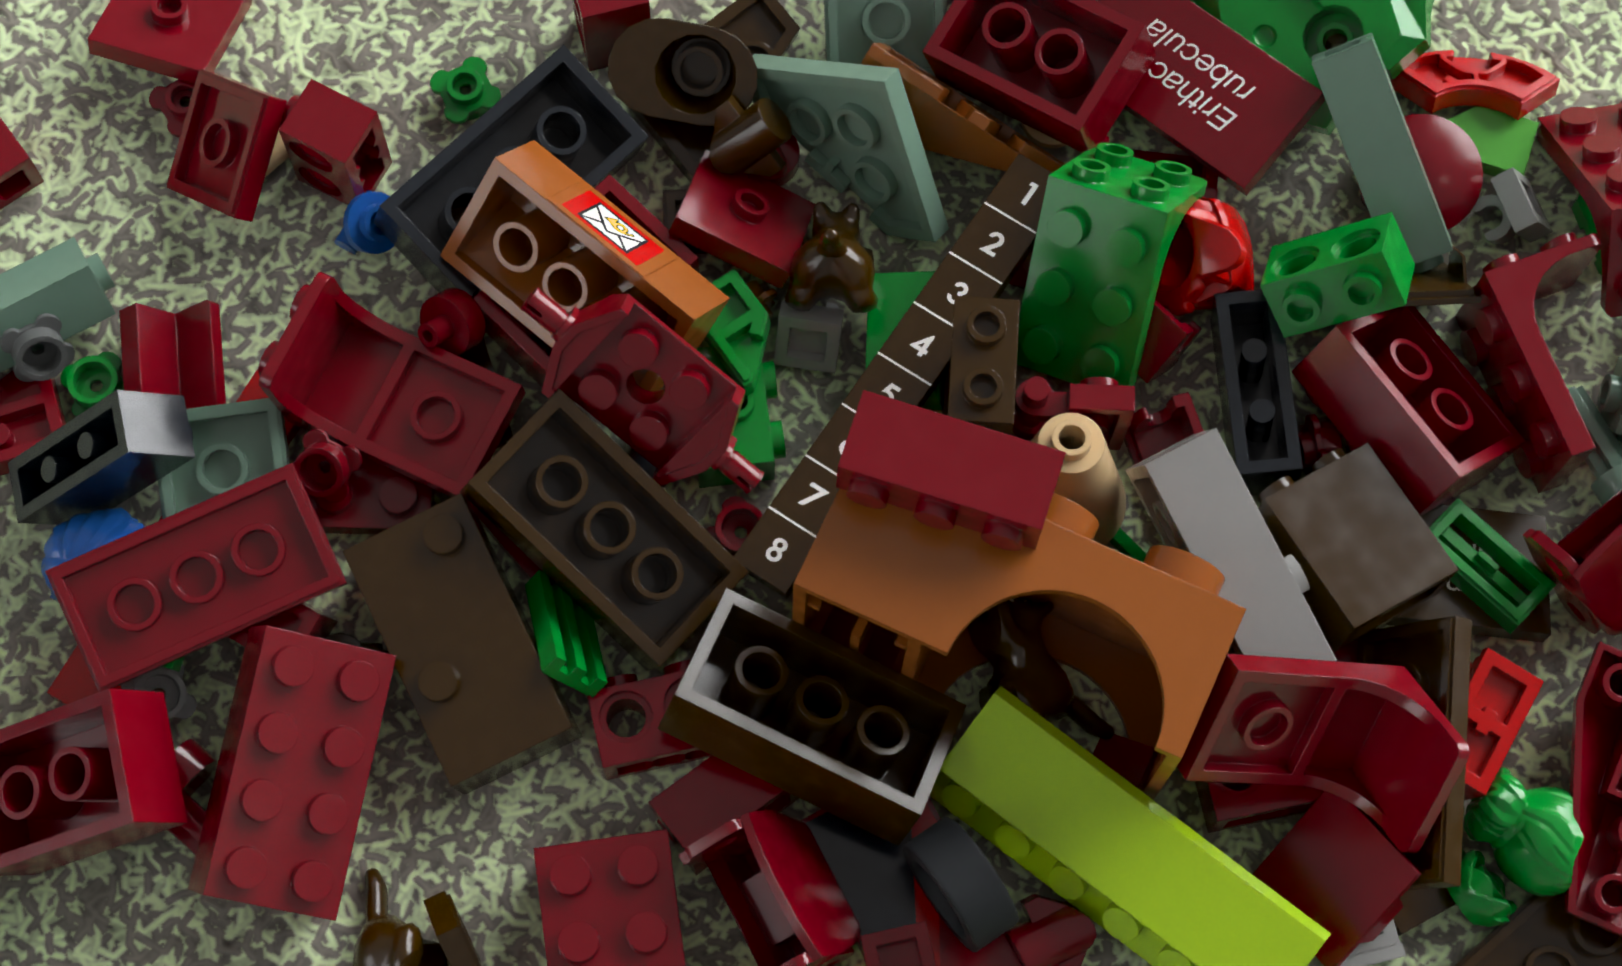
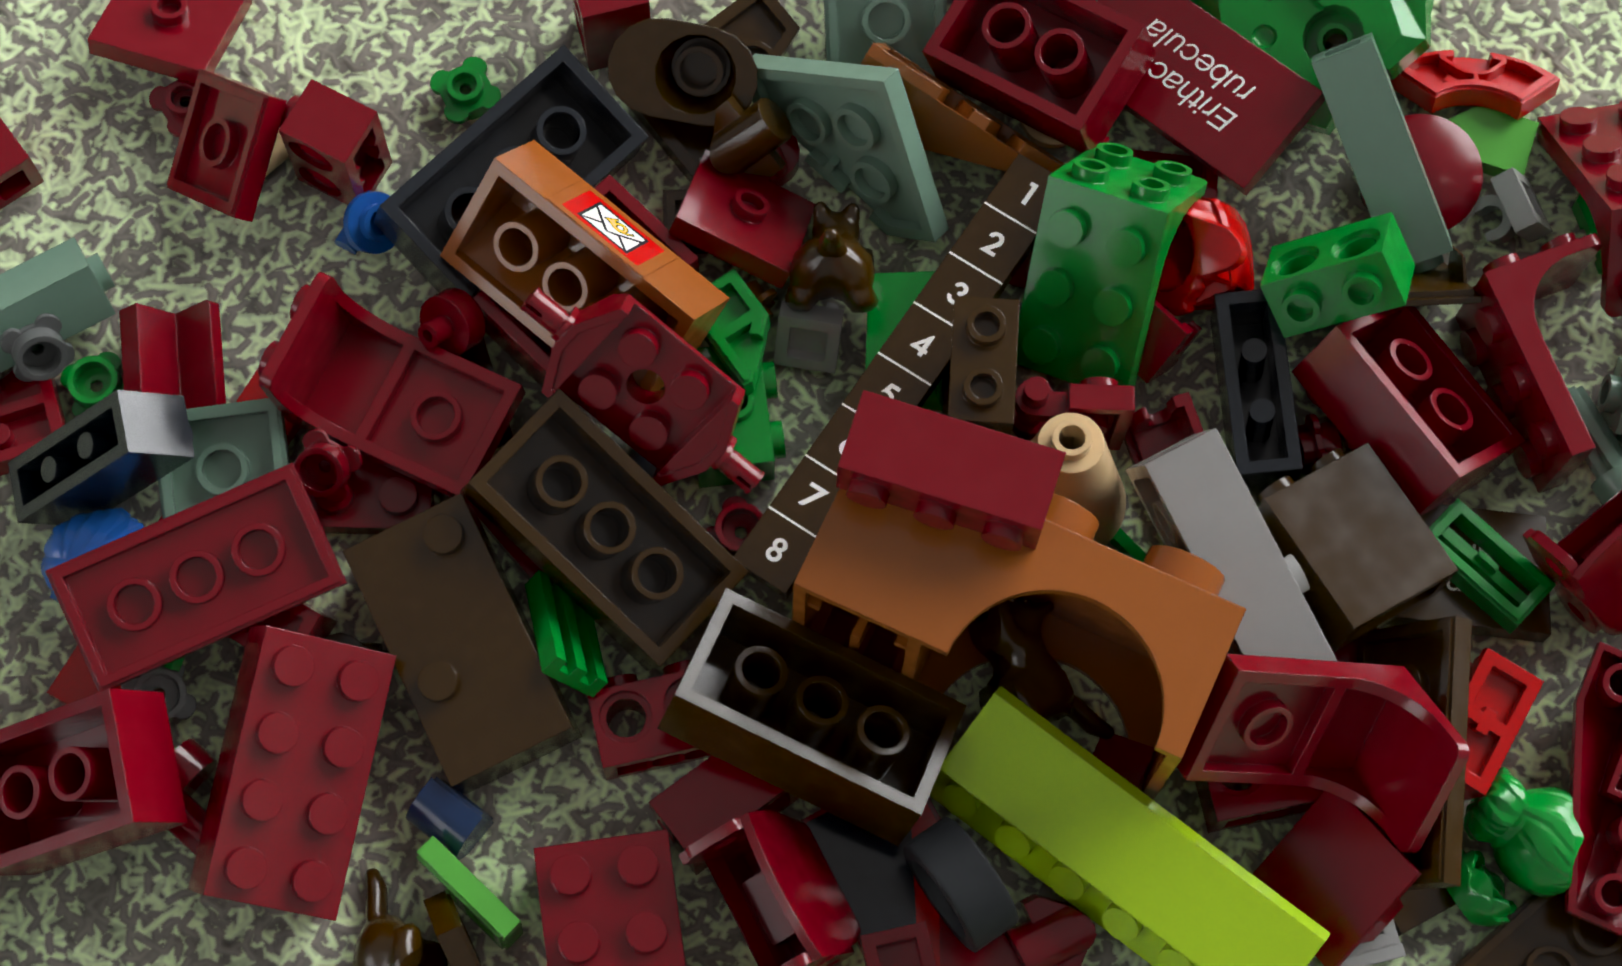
none -> dark blue brick [406,777,494,860]
none -> bright green tile [416,836,523,950]

